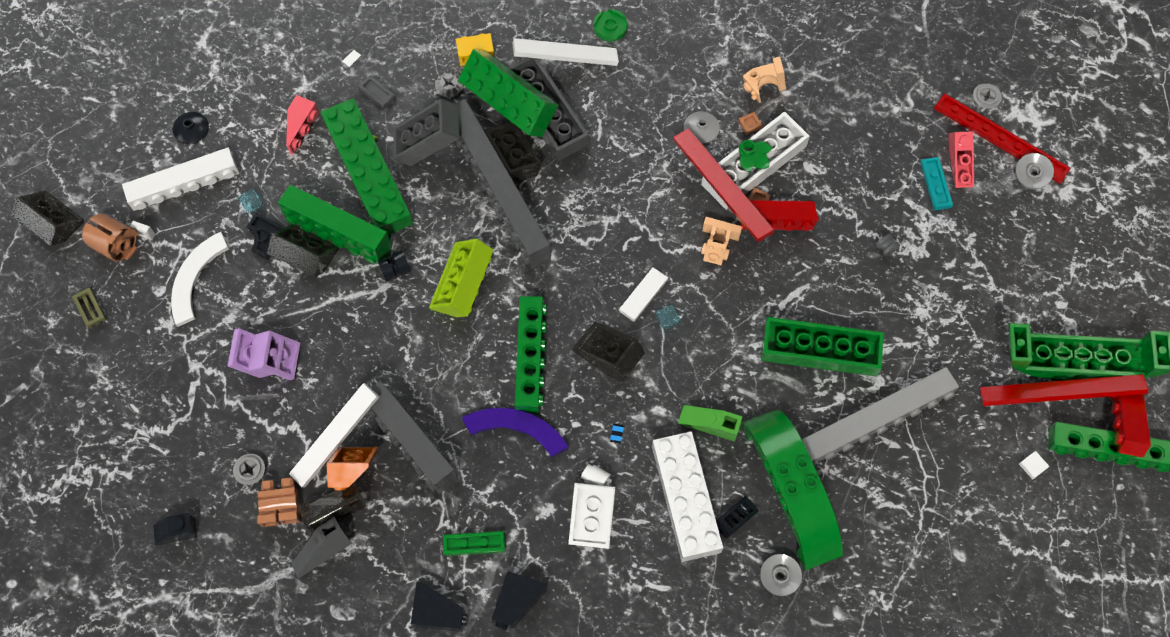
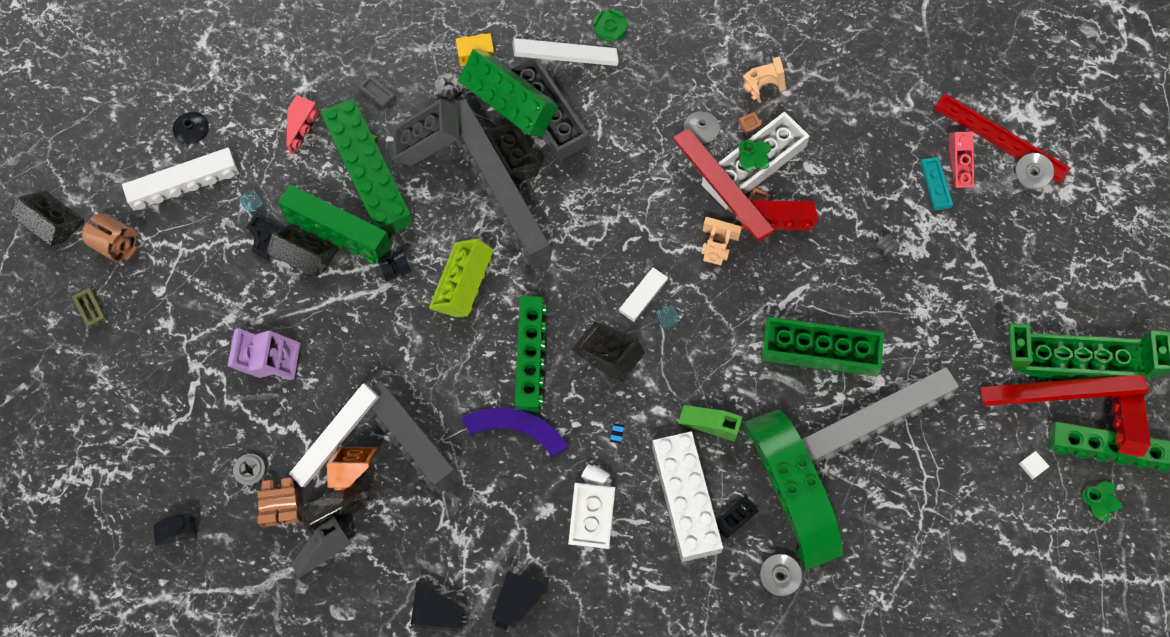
white tile [130,221,156,240] -> none
white tile [171,232,229,327] -> none
white sticker [342,50,361,67] -> none
green tile [443,531,505,556] -> none
light grey gear [972,84,1002,110] -> none
none -> green plate [1082,482,1123,522]

